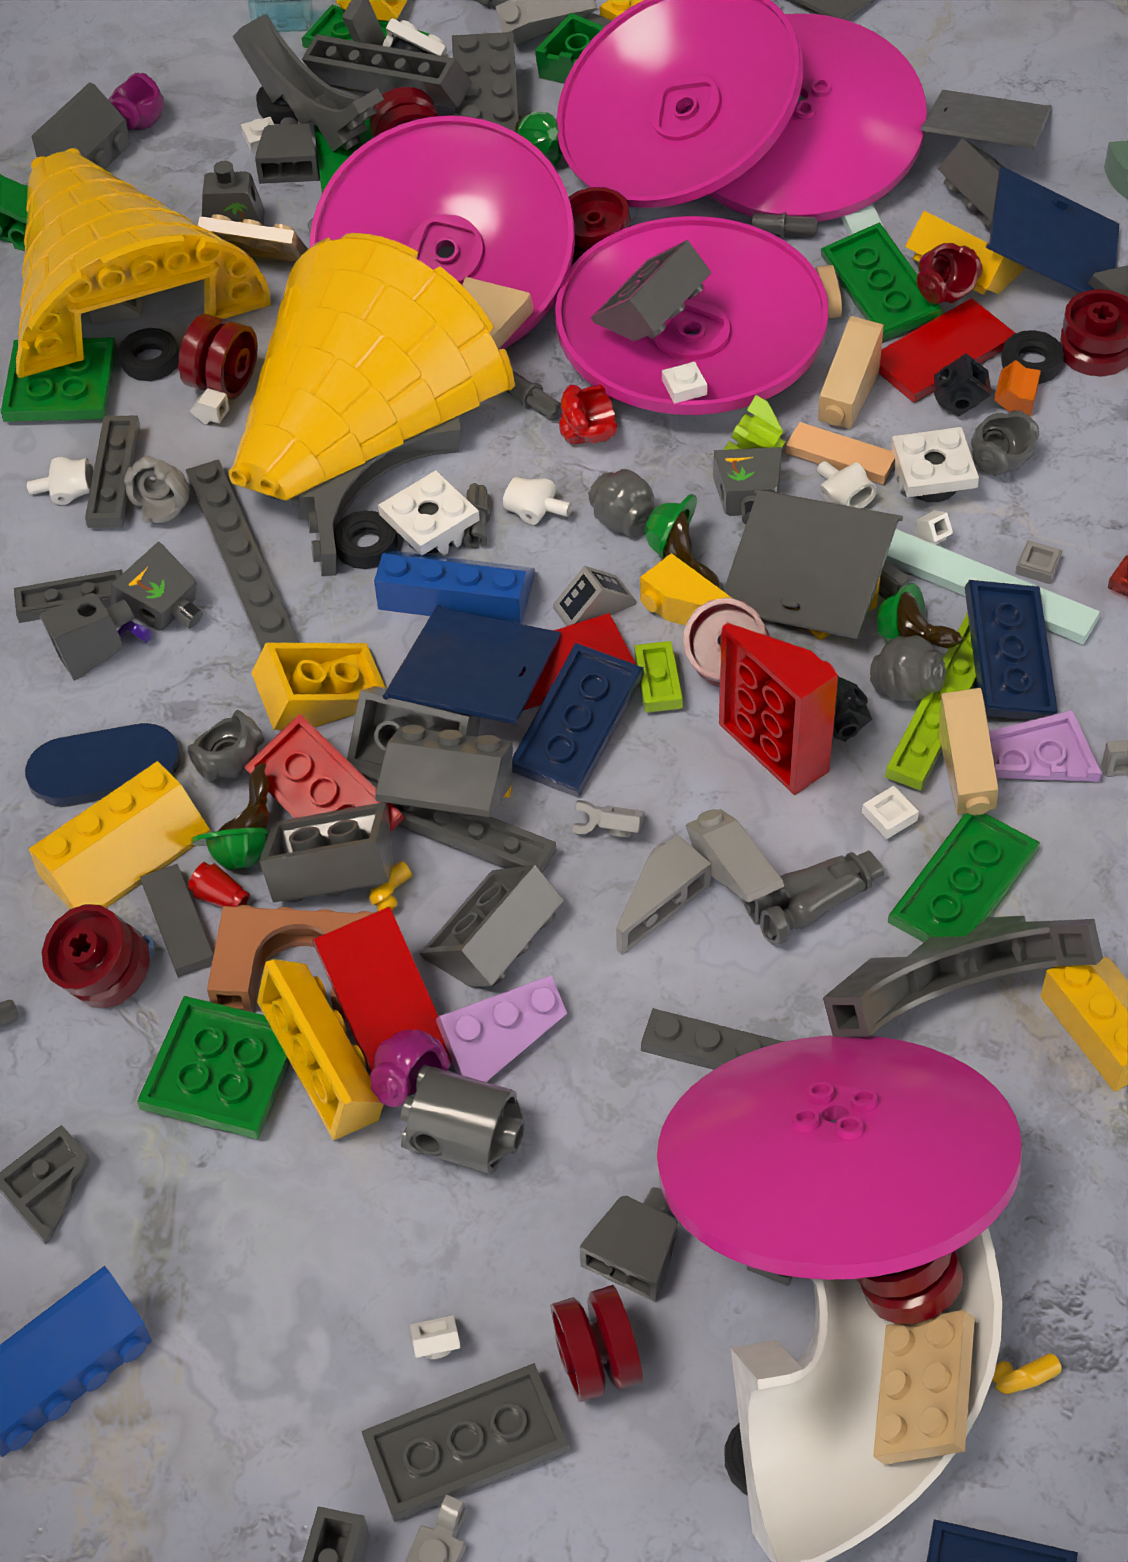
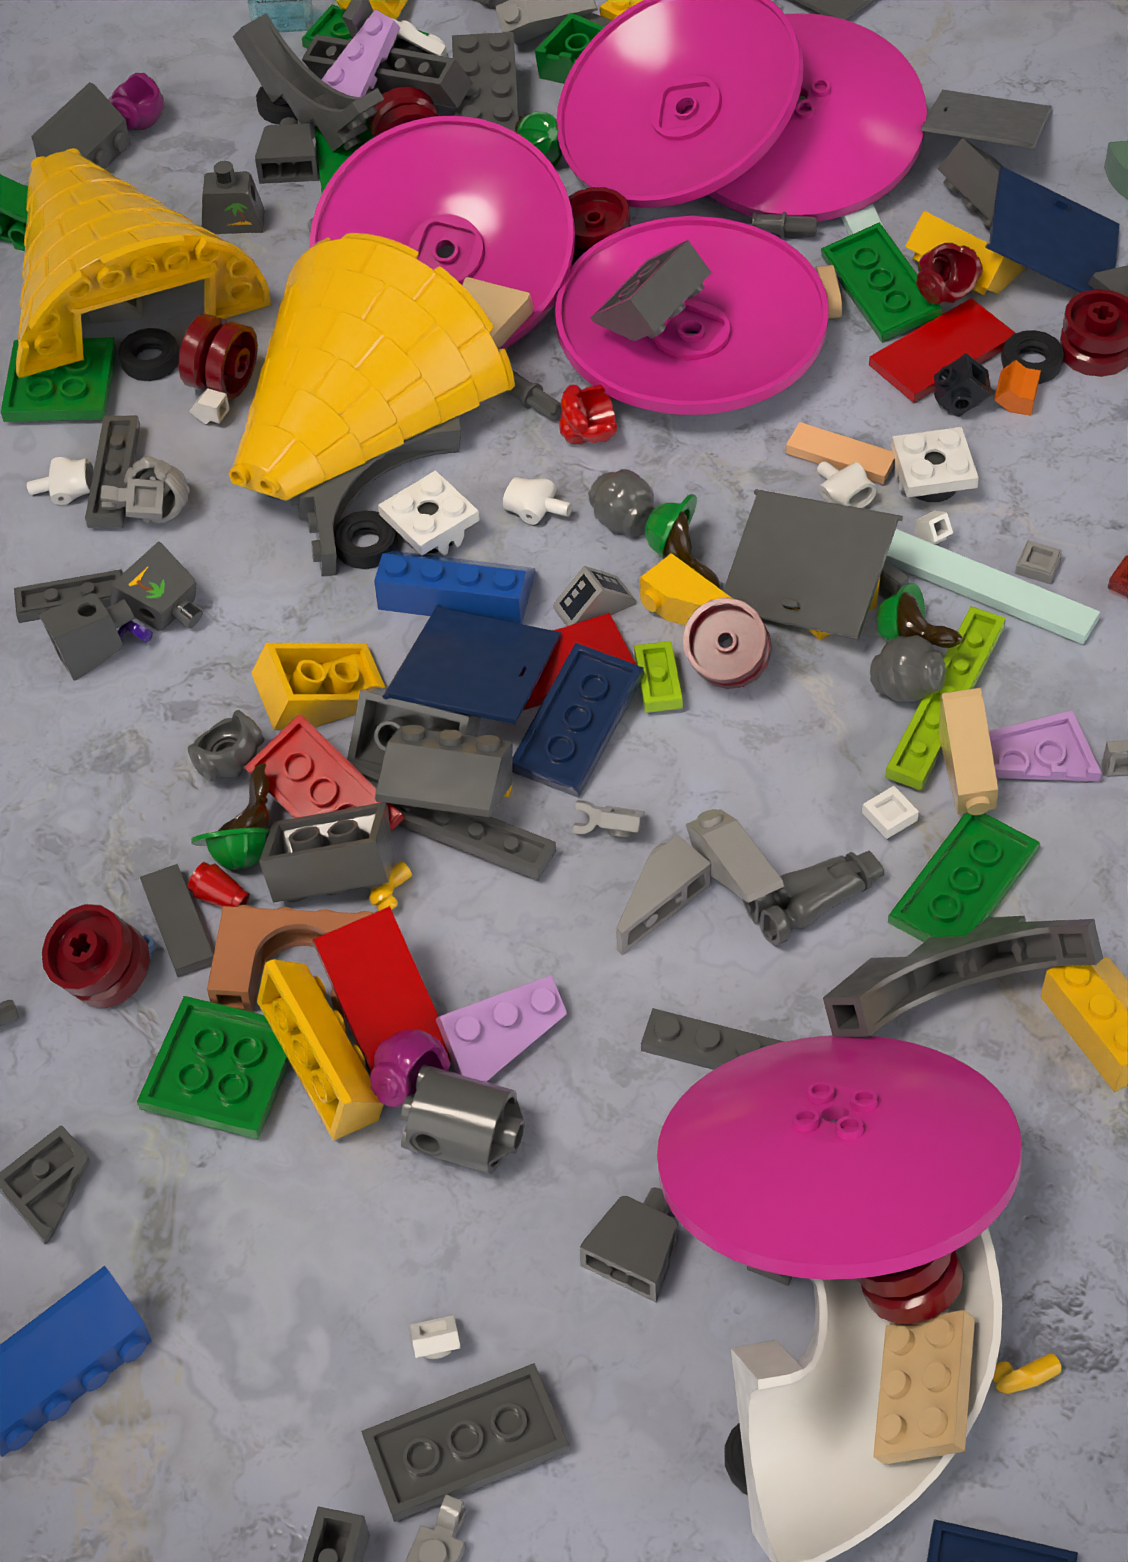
dark blue tile [25,723,180,806] -> none
yellow slope [29,761,211,909] -> none
dark grey plate [185,459,299,651] -> none
tan plate [198,214,308,263] -> none
white plate [241,117,274,153] -> none
slope [419,865,564,987] -> none
dark grey axle [464,483,490,549] -> none
dark red wheel [550,1285,643,1402] -> none
white plate [662,362,707,404] -> none
dark grey torso [713,447,782,525] -> none
red slope [719,623,838,795] -> none
lime brick [724,395,786,450] -> none
tan slope [818,316,884,430] -> none
black brick [833,676,873,742] -> none
dark blue tile [965,580,1058,720] -> none
dark grey hair [971,410,1040,476] -> none
none -> light grey plate [101,478,164,519]
none -> lavender wing [321,9,401,97]

